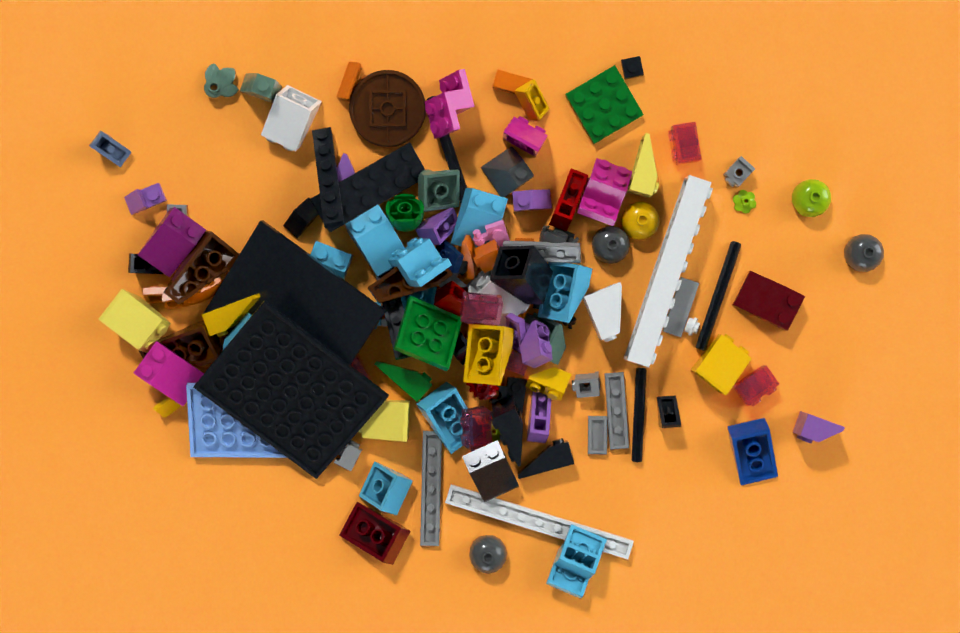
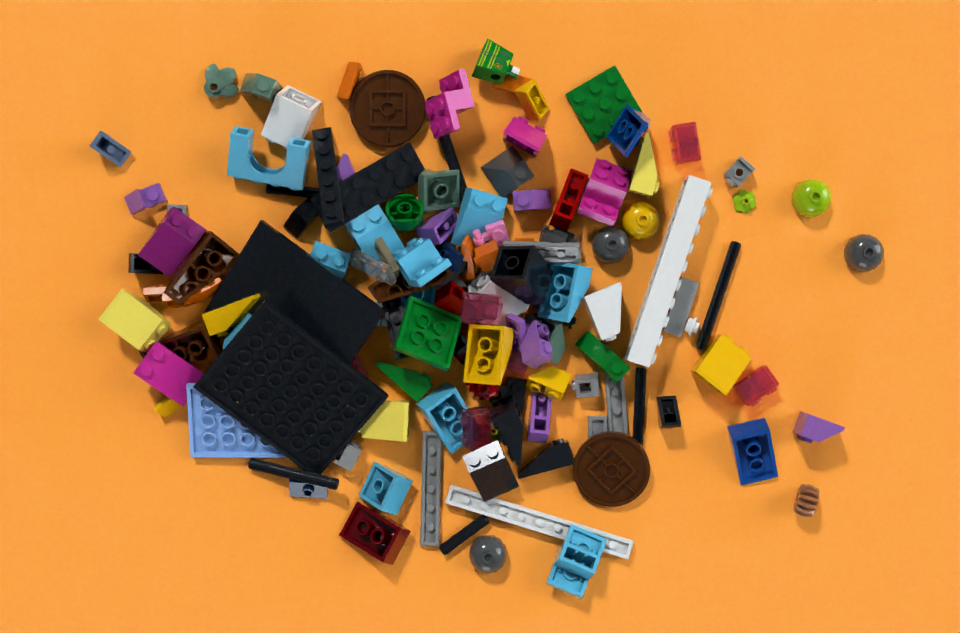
black plate [621,56,644,80] -> none
dark red slope [732,270,805,331] -> none
none -> medium azure arch [227,126,311,191]
none -> black axle [248,458,339,490]
none -> black axle [266,184,320,198]
none -> plate [289,479,328,499]
none -> clear plate [349,247,397,286]
none -> dark tan tile [374,237,400,279]
none -> black axle [439,515,489,555]
none -> green torso [472,38,520,84]
none -> reddish brown plate [573,431,650,507]
none -> green slope [574,331,630,384]
none -> blue slope [606,104,651,157]
none -> nougat gear [794,484,820,518]

